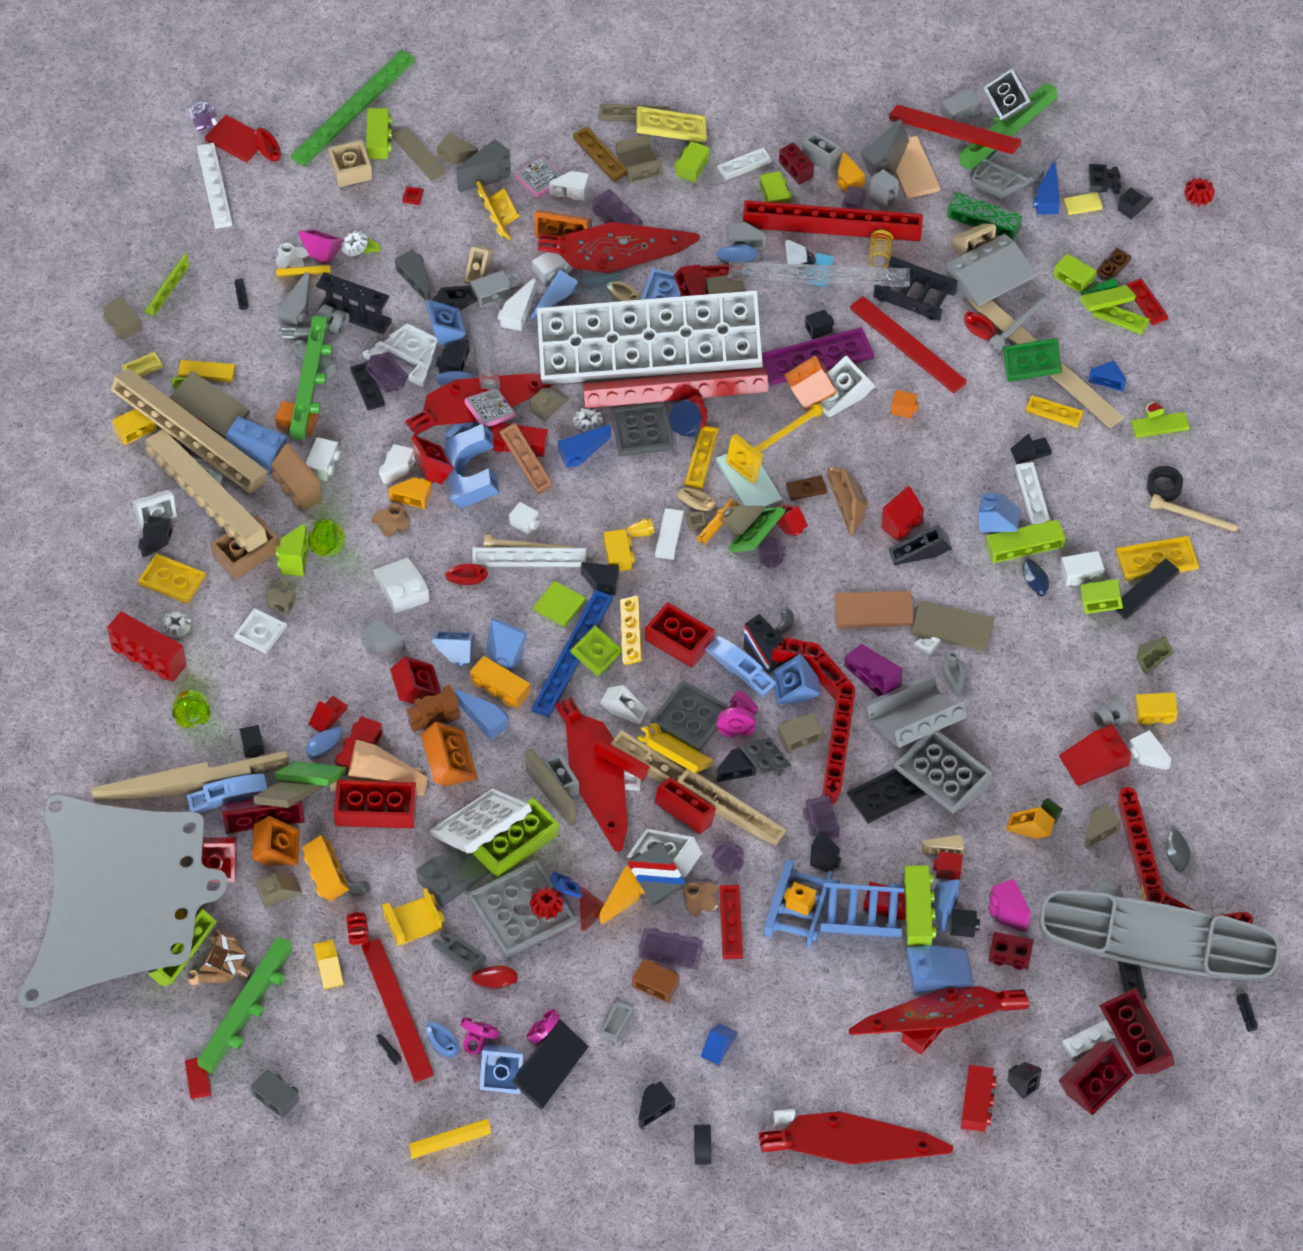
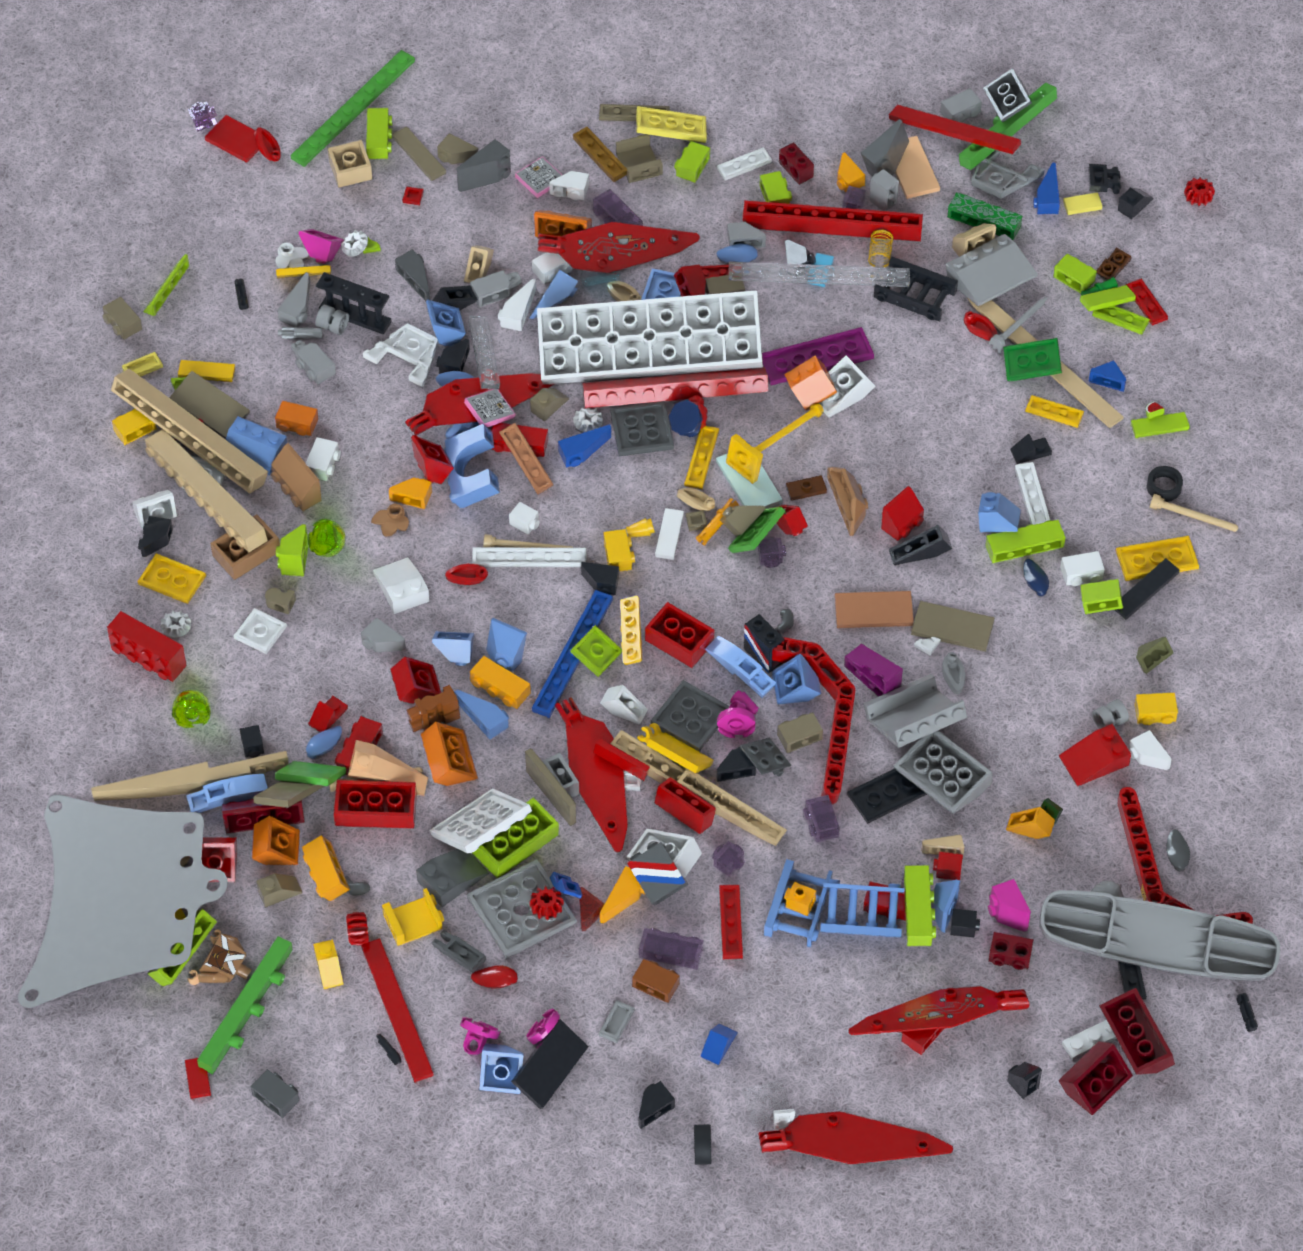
white plate [197,143,233,229] -> none
bright green piece [290,316,332,440] -> none
black tile [350,362,385,411] -> none
clear purple brick [365,353,409,393] -> none
white slope [379,444,416,484] -> none
yellow tile [409,1119,491,1159] -> none
medium blue arm [426,1022,459,1057] -> none
yellow bracket [476,181,520,240] -> none
lime tile [533,581,586,628] -> none
medium nougat plate [683,882,719,916] -> none
light grey brick [802,130,841,171] -> none
black brick [805,309,834,339] -> none
black slope [810,830,842,872] -> none
red tile [850,296,967,394] -> none
orange brick [891,390,920,419] -> none
medium blue slope [906,945,974,994] -> none
red brick [961,1065,997,1132] -> none
dark tan slope [1084,805,1121,849] -> none

